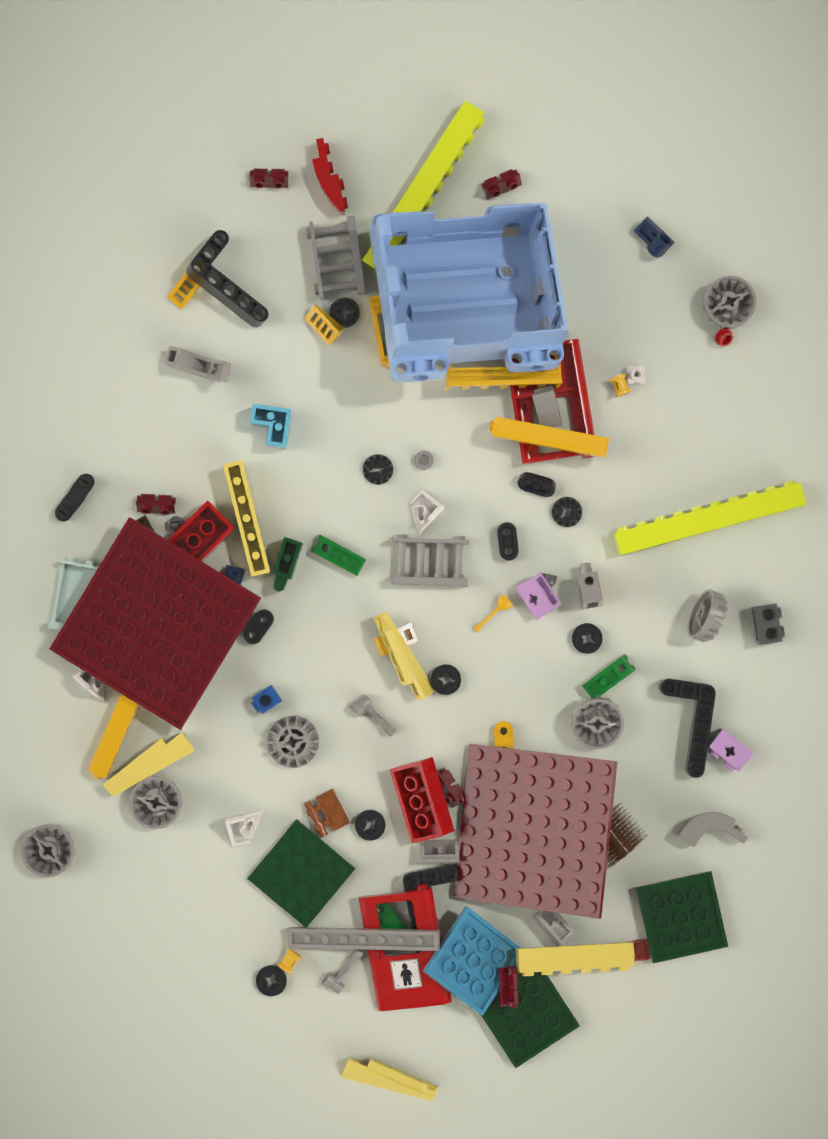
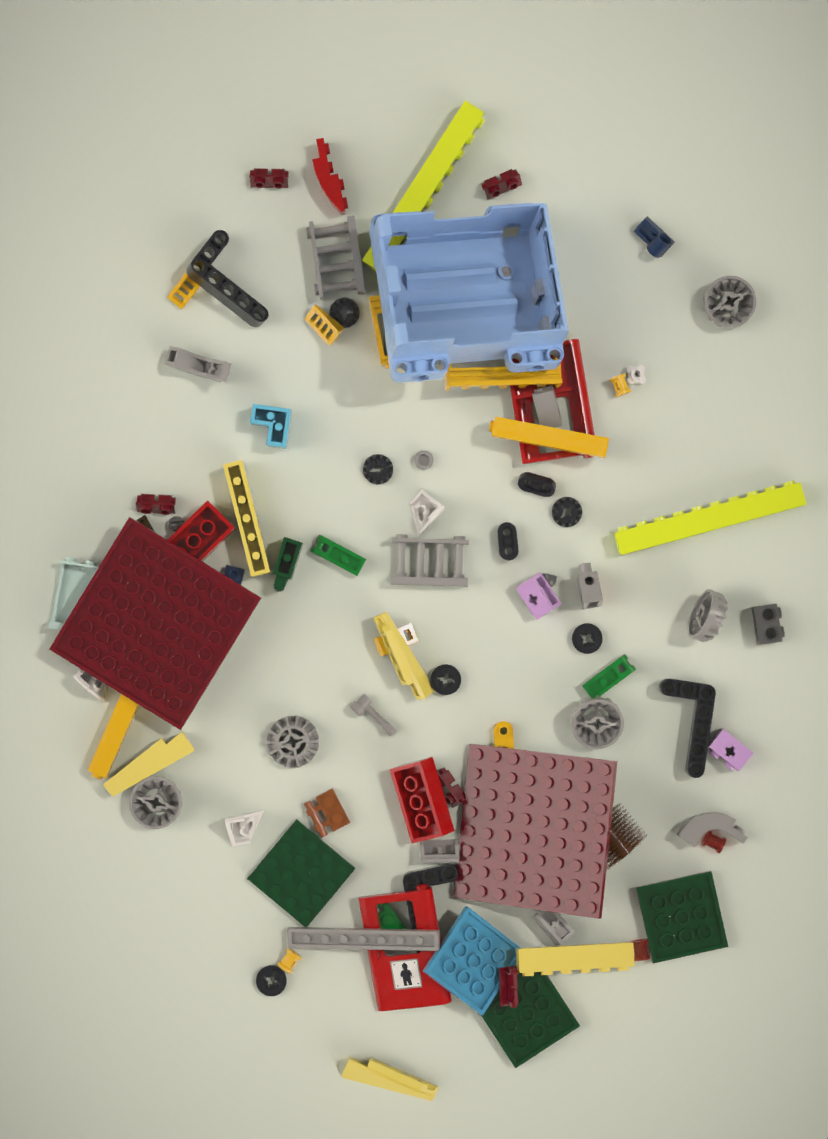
light grey gear [21,824,75,877] -> none
black piece [55,473,95,522] -> none
black plate [243,609,274,644] -> none
blue brick [251,685,283,714] -> none
light grey brick [321,949,363,994] -> none
black gear [355,810,386,841] -> none
yellow hinge [474,594,513,632] -> none
red plate [714,328,733,346] -> none
none -> clear red bush [701,830,727,854]

